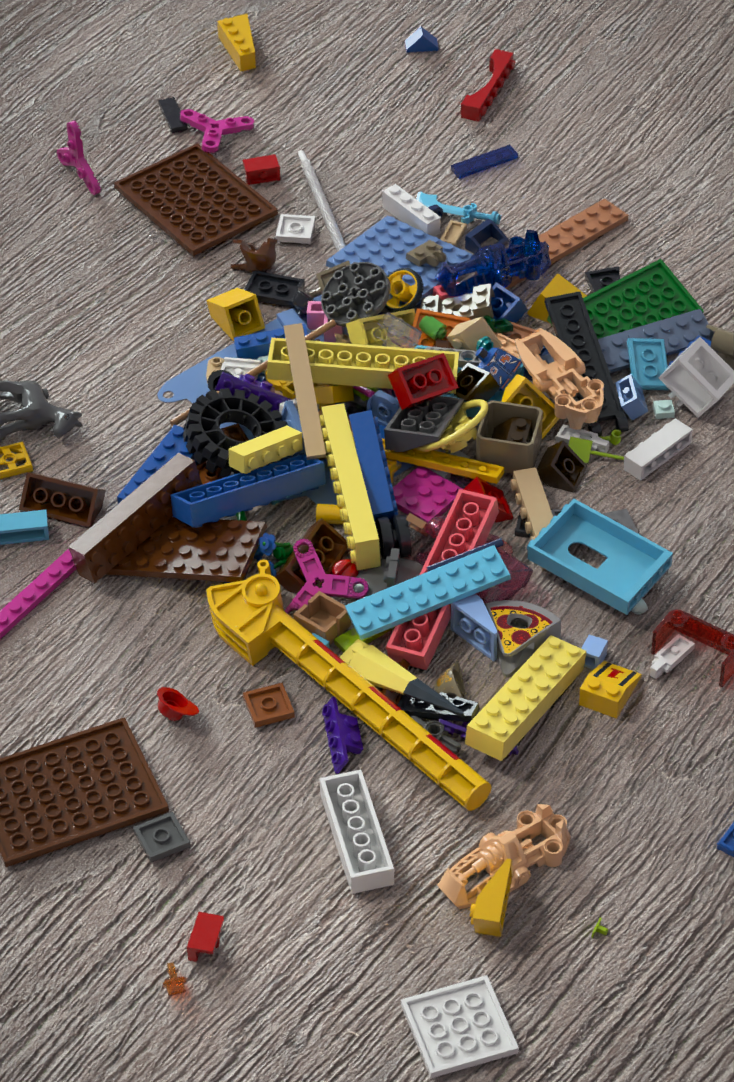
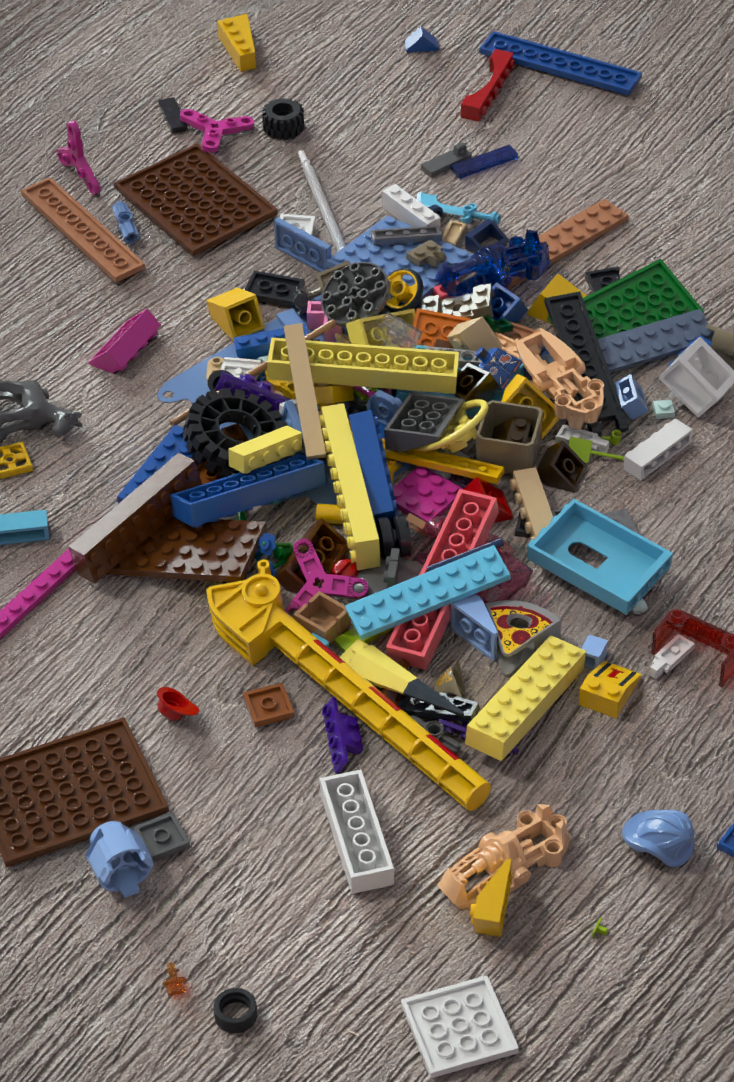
reddish brown slope [19,472,106,527] -> none
red panel [187,912,224,962] -> none
reddish brown piece [231,238,278,272] -> none
red panel [242,155,280,185] -> none
red slope [388,353,459,410] -> none
bright green brick [419,316,447,341] -> none
teal plate [476,336,494,351] -> none
medium azure tile [627,338,669,390] -> none
none -> nougat plate [21,177,145,283]
none -> light blue piece [86,821,154,898]
none -> dark pink slope [88,309,161,373]
none -> medium blue piece [112,201,139,245]
none -> black tyre [213,988,257,1033]
none -> black tyre [262,98,304,140]
none -> medium blue tile [274,217,332,272]
none -> flat silver tile [370,226,443,245]
none -> dark grey hinge [421,142,472,178]
none -> blue plate [479,31,642,96]
none -> medium blue piece [622,810,695,867]

